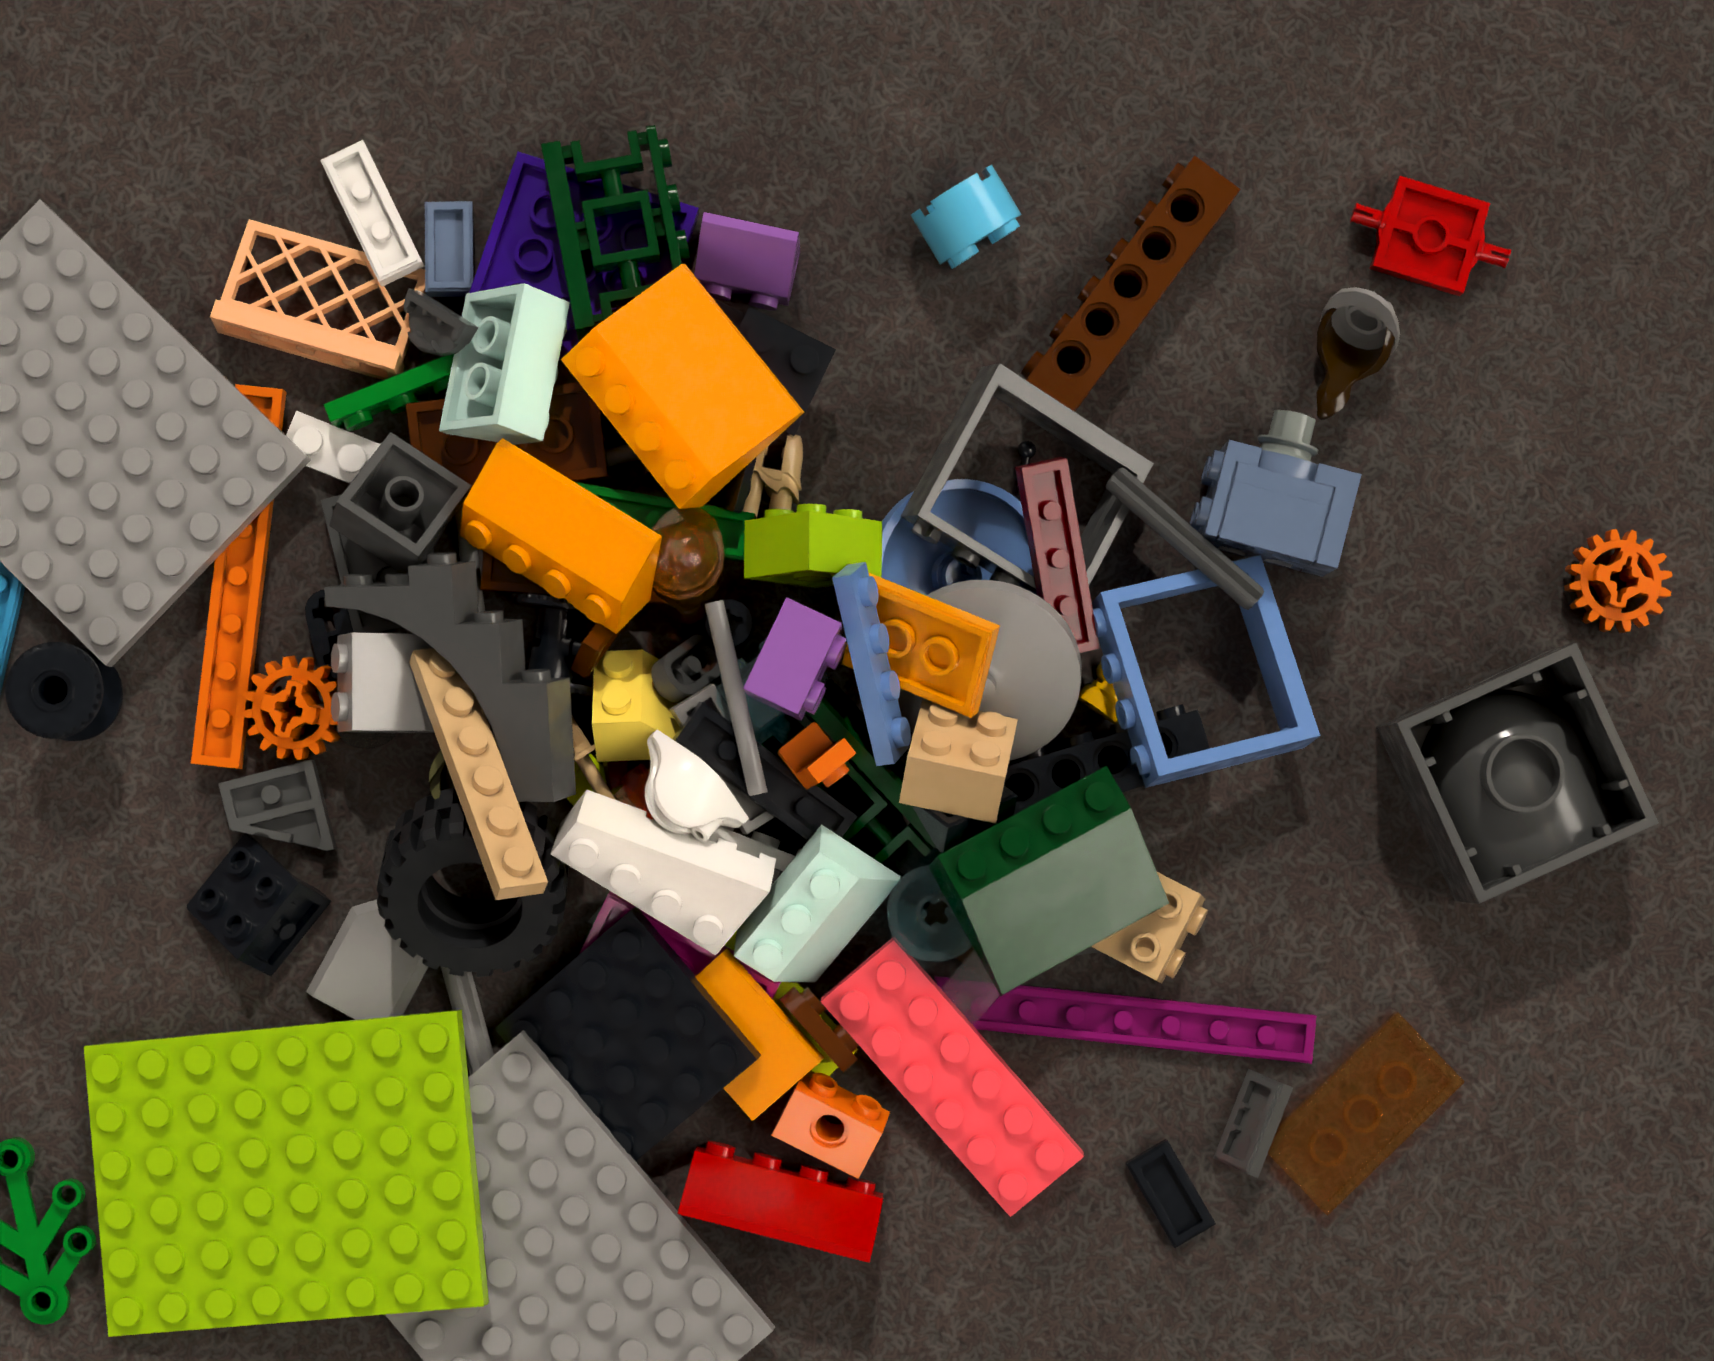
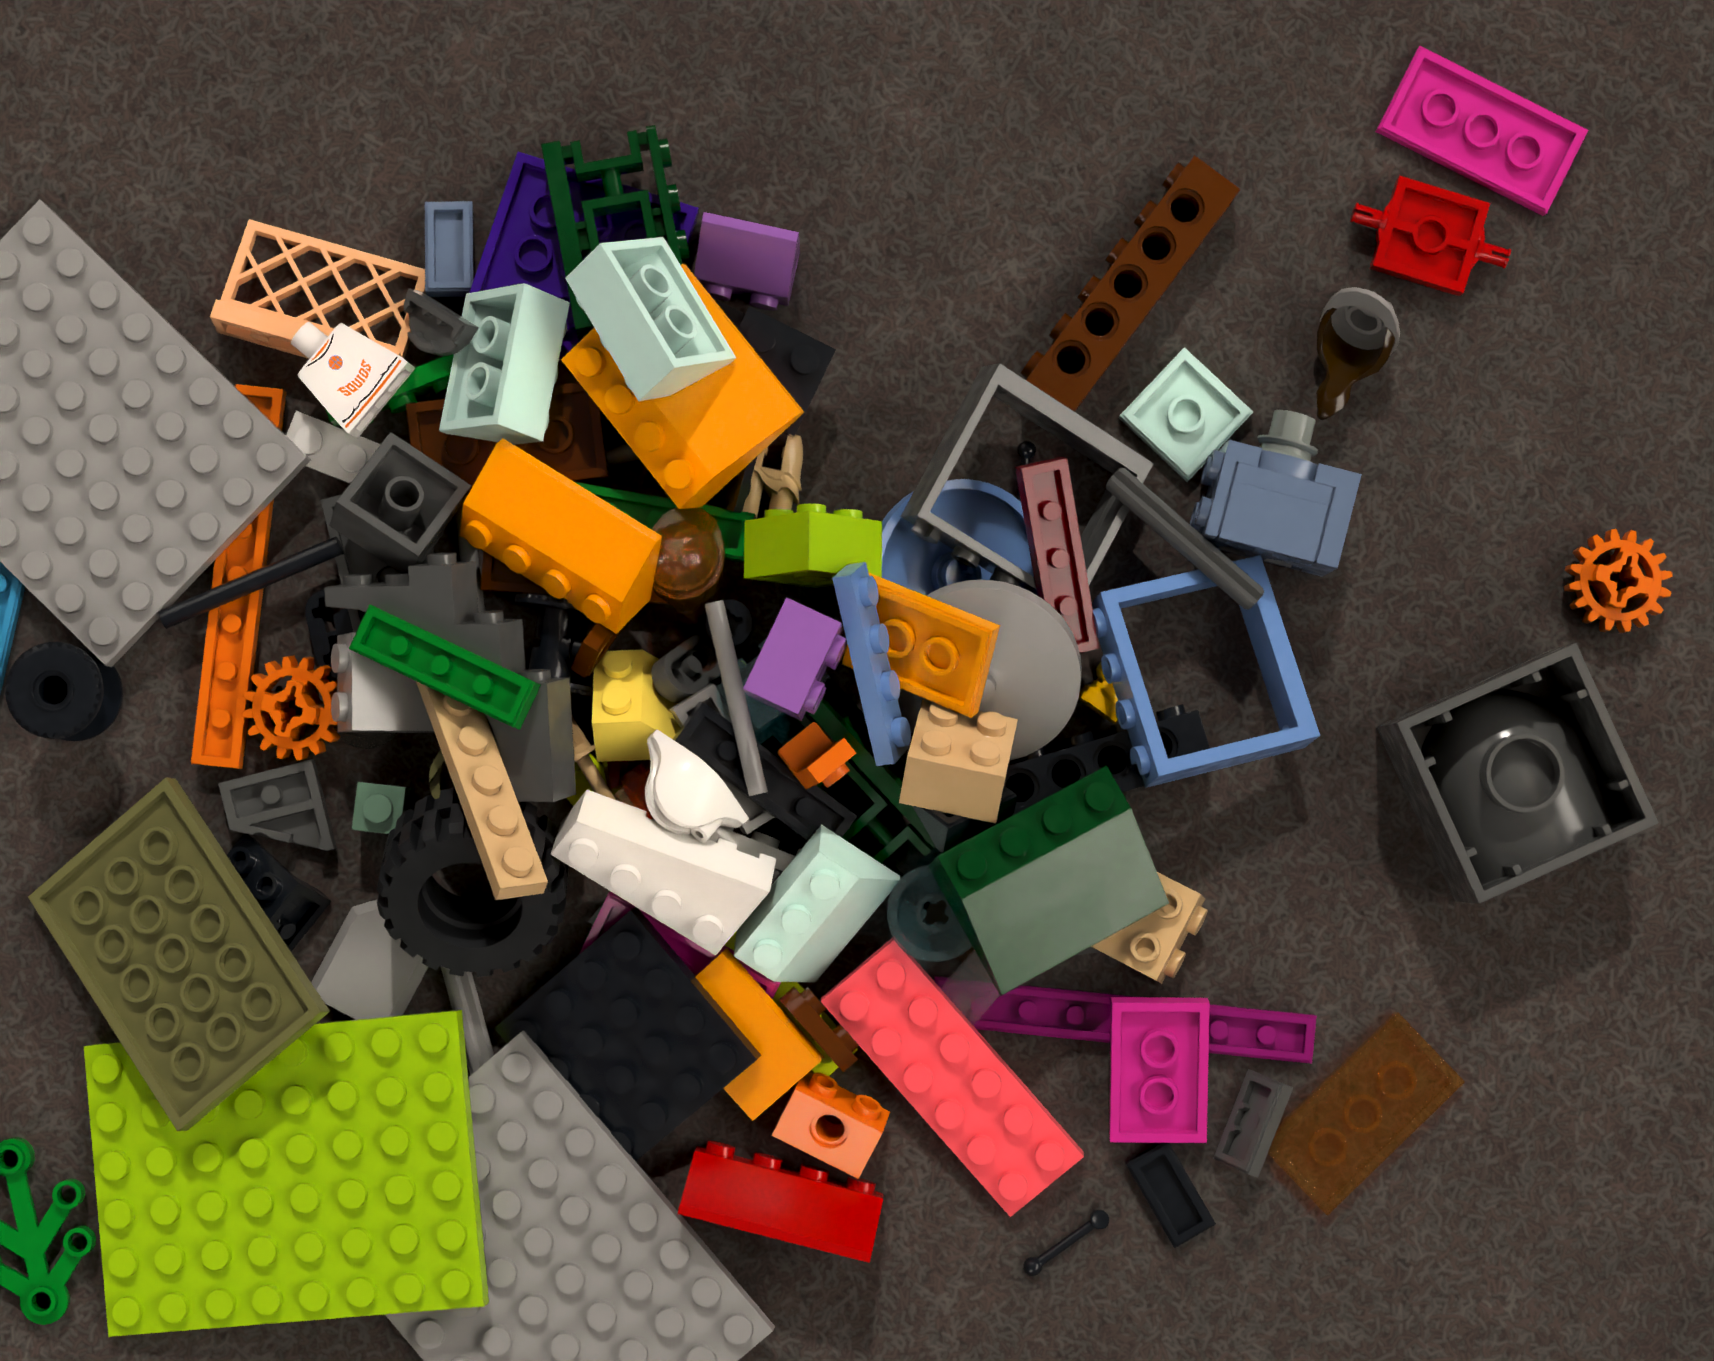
white tile [320,140,425,287] -> none
medium azure brick [910,165,1022,269] -> none
none -> olive plate [28,778,330,1131]
none -> black bar [158,536,344,629]
none -> white torso [291,322,415,439]
none -> green tile [349,604,541,730]
none -> sand green brick [352,782,414,834]
none -> light aqua slope [565,237,736,401]
none -> black hinge [1023,1210,1109,1276]
none -> dark pink plate [1109,997,1210,1143]
none -> light aqua tile [1118,347,1253,482]
none -> dark pink tile [1375,46,1588,216]

